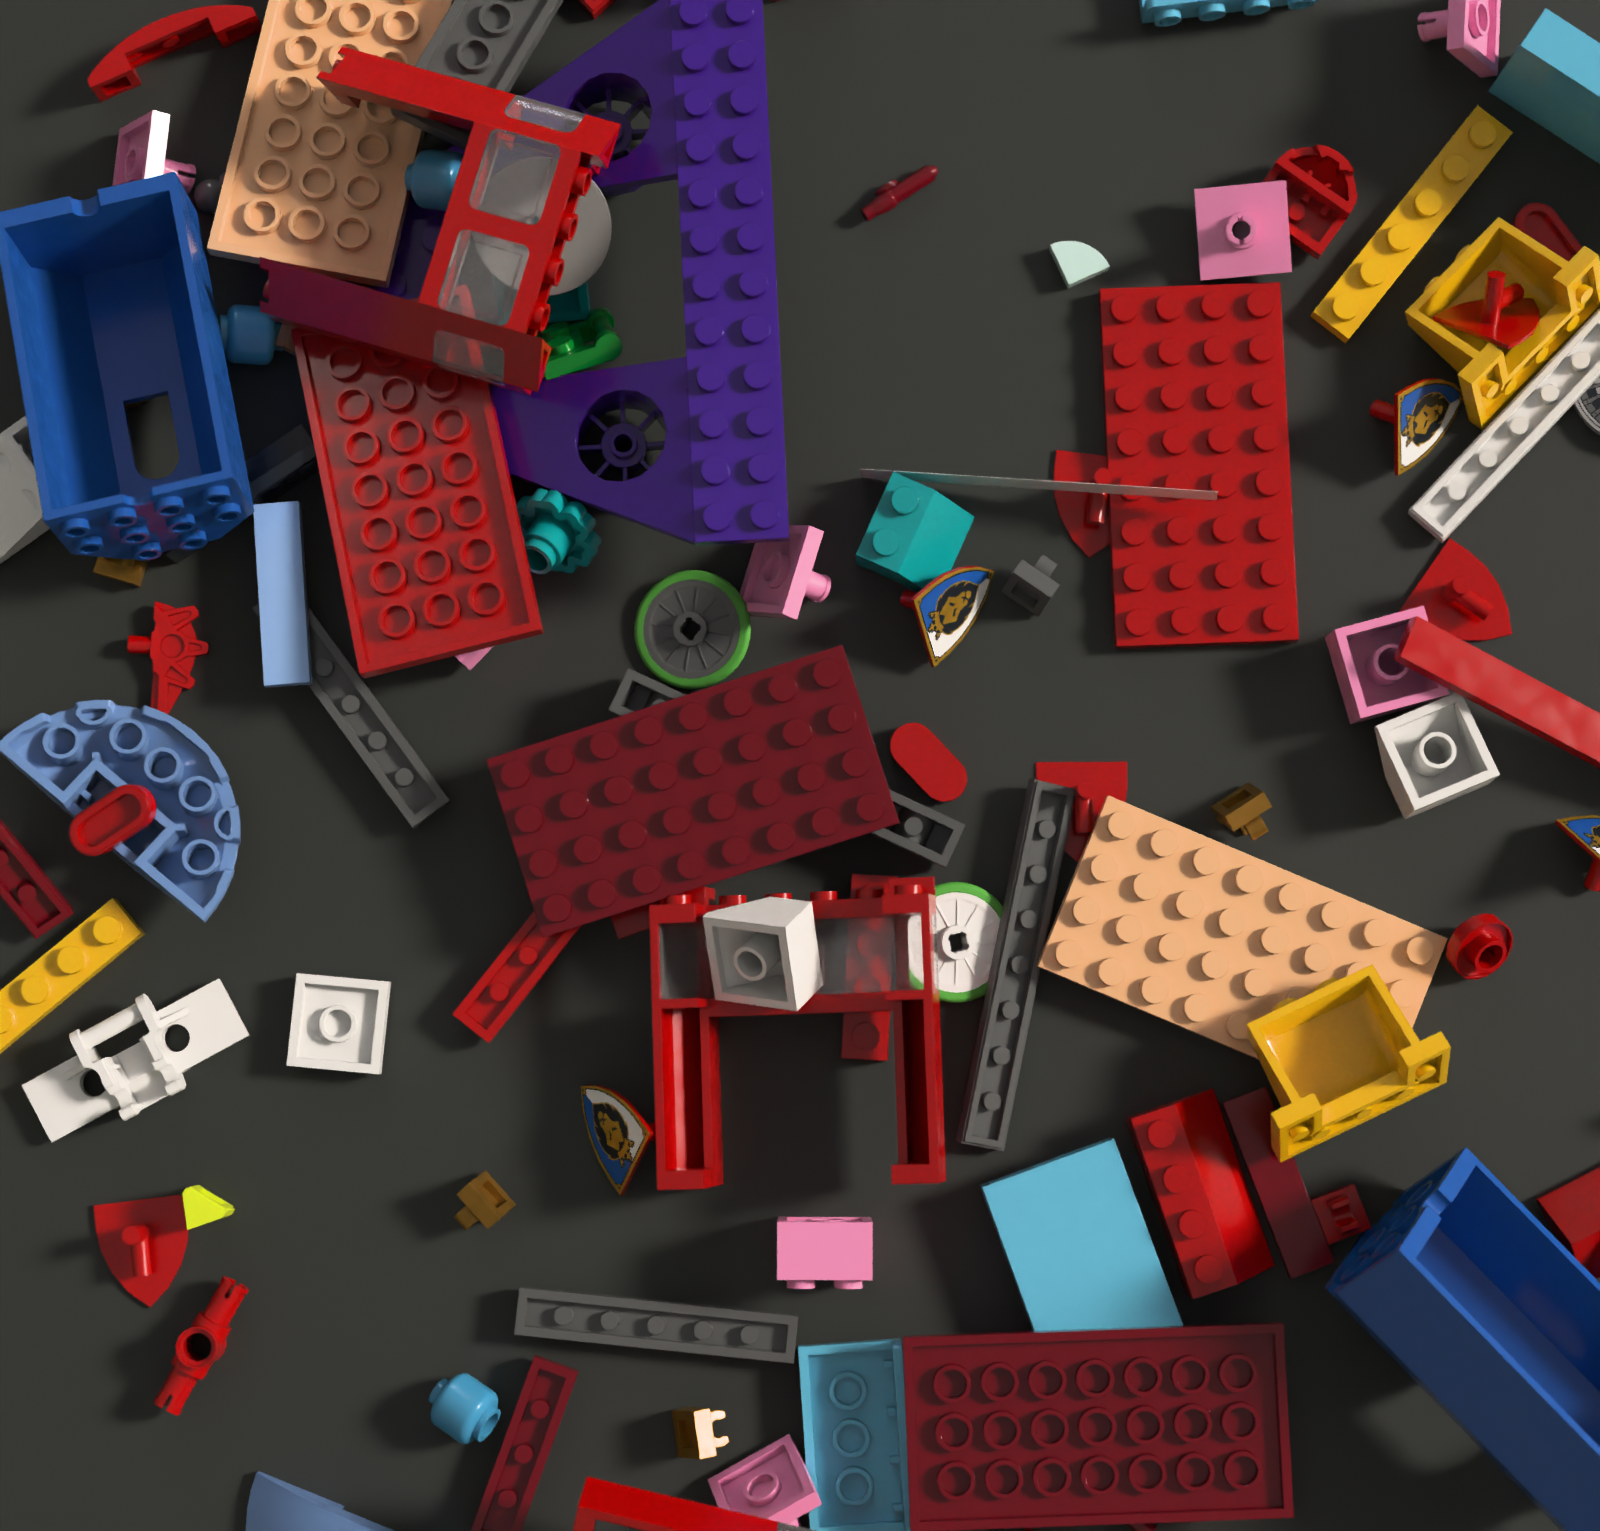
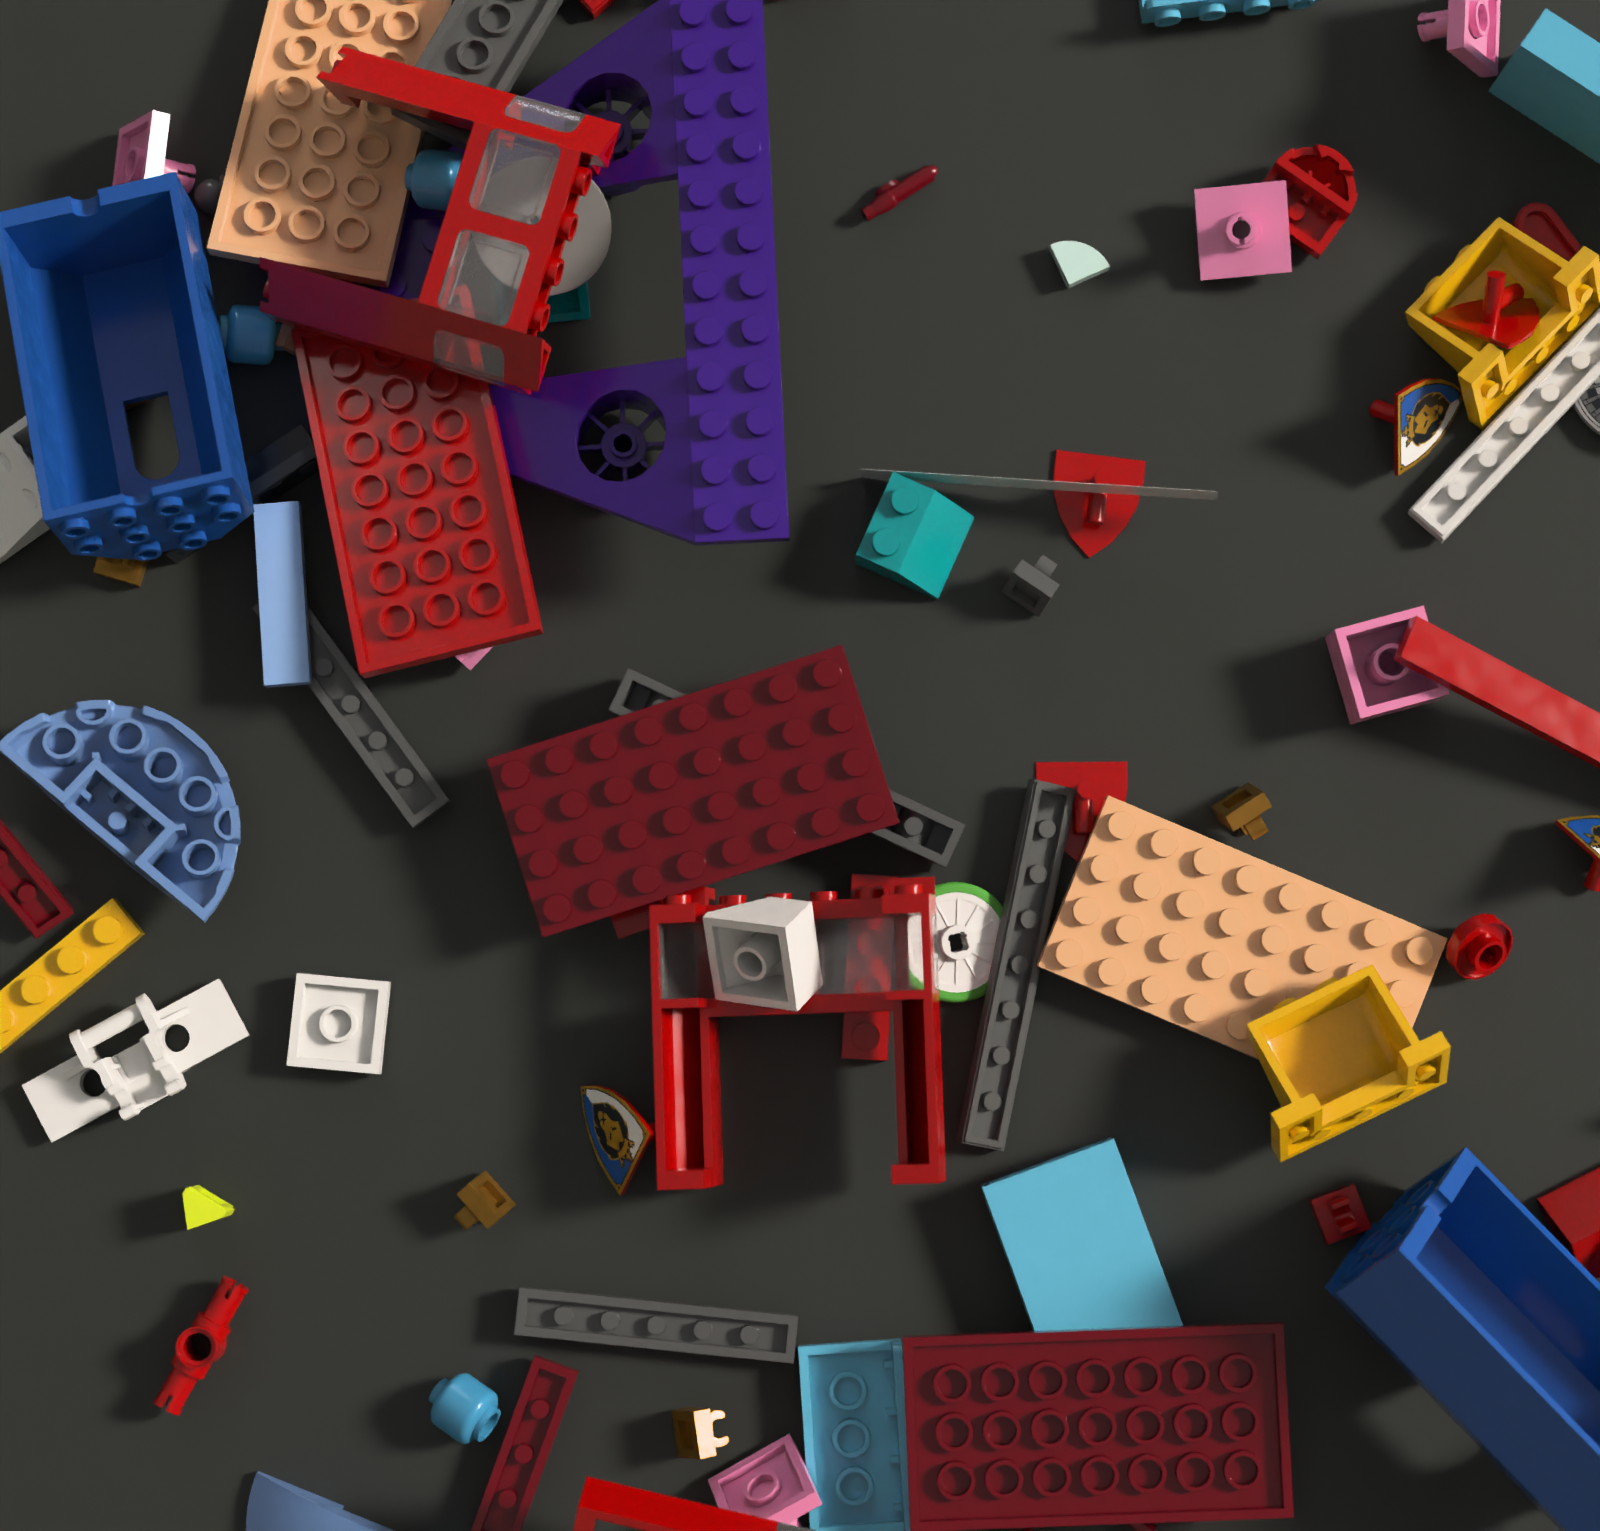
red tile [69,784,156,856] -> none
red slope [87,5,262,102] -> none
red shield [93,1195,188,1308] -> none
red piece [127,601,210,714] -> none
red plate [452,911,583,1043] -> none
teal plant [516,488,601,574] -> none
green plate [536,307,623,380] -> none
dark grey wheel [634,570,751,689] -> none
bright pink tile [739,525,831,620] -> none
bright pink brick [777,1216,873,1289] -> none
red tile [890,723,967,803] -> none
shield [900,566,994,668] -> none
red plate [1098,282,1299,649] -> none
red slope [1125,1088,1275,1299] -> none
dark red tile [1221,1086,1334,1279] -> none
yellow plate [1310,105,1513,344] -> none
white slope [1374,693,1500,819] -> none
red shield [1399,538,1512,641] -> none

